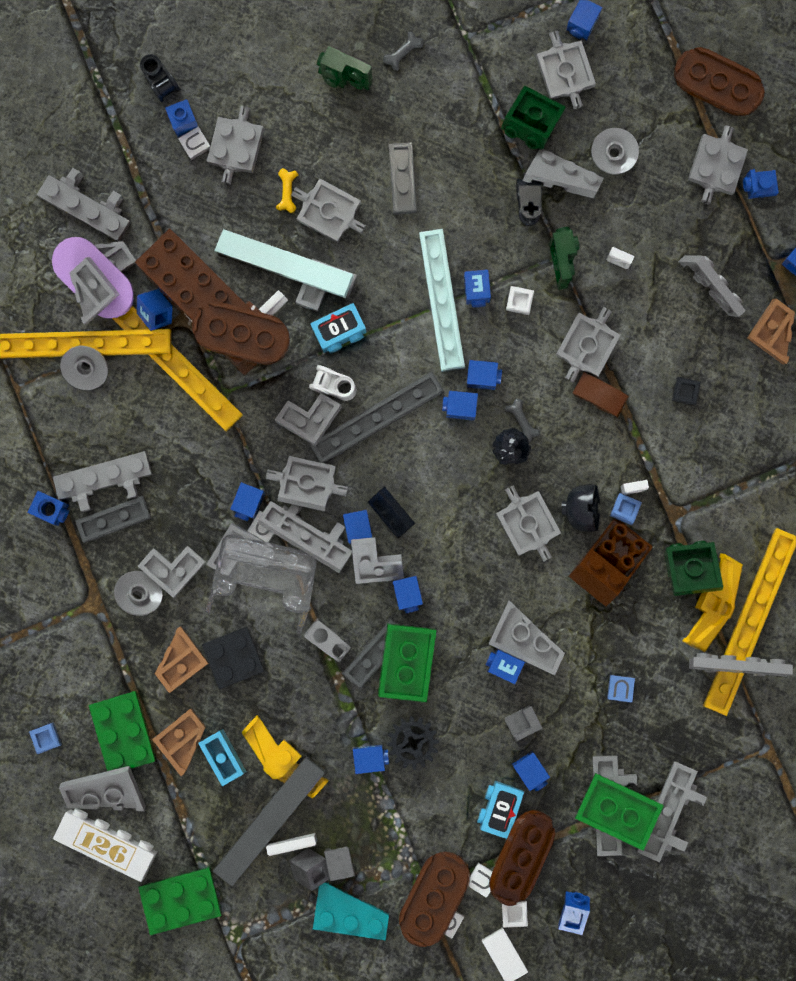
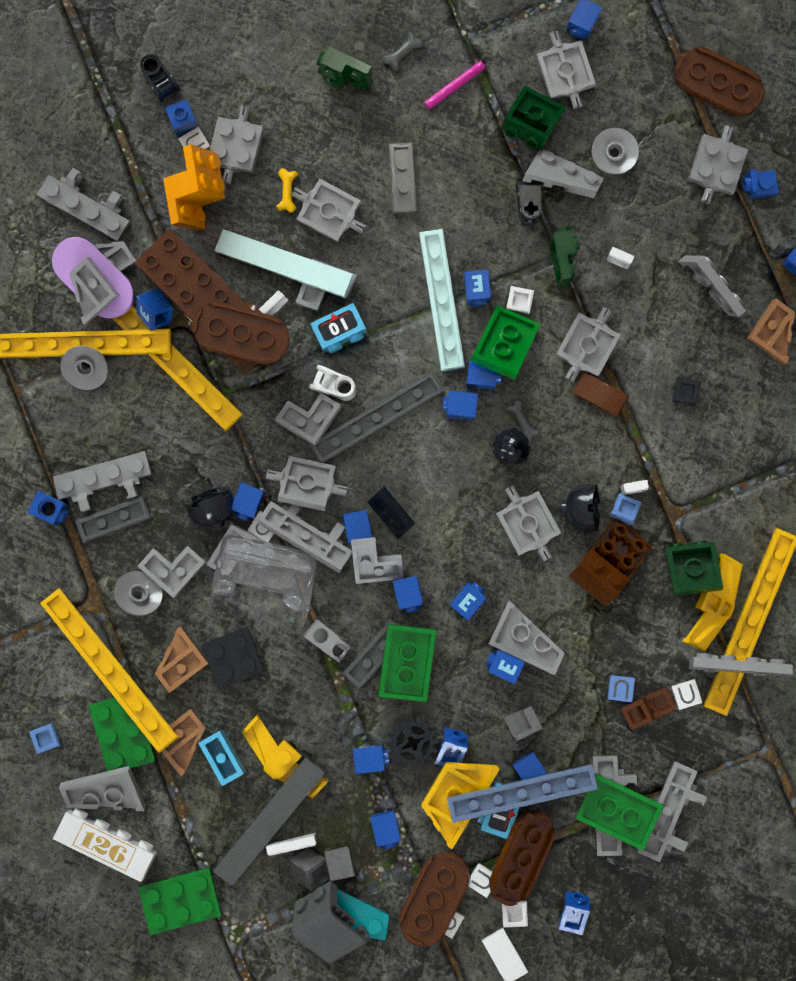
none -> yellow tile [40,588,179,753]
none -> light orange bracket [163,144,225,232]
none -> black cylinder [184,486,233,529]
none -> dark grey piece [293,881,370,964]
none -> blue brick [370,810,401,849]
none -> yellow wing [421,762,500,849]
none -> dark pink bar [424,61,485,110]
none -> blue bracket [435,728,468,766]
none -> sand blue plate [447,764,598,823]
none -> blue brick [449,582,486,621]
none -> green plate [471,305,540,380]
none -> reddish brown slope [621,686,678,730]
none -> white tile [670,679,702,710]

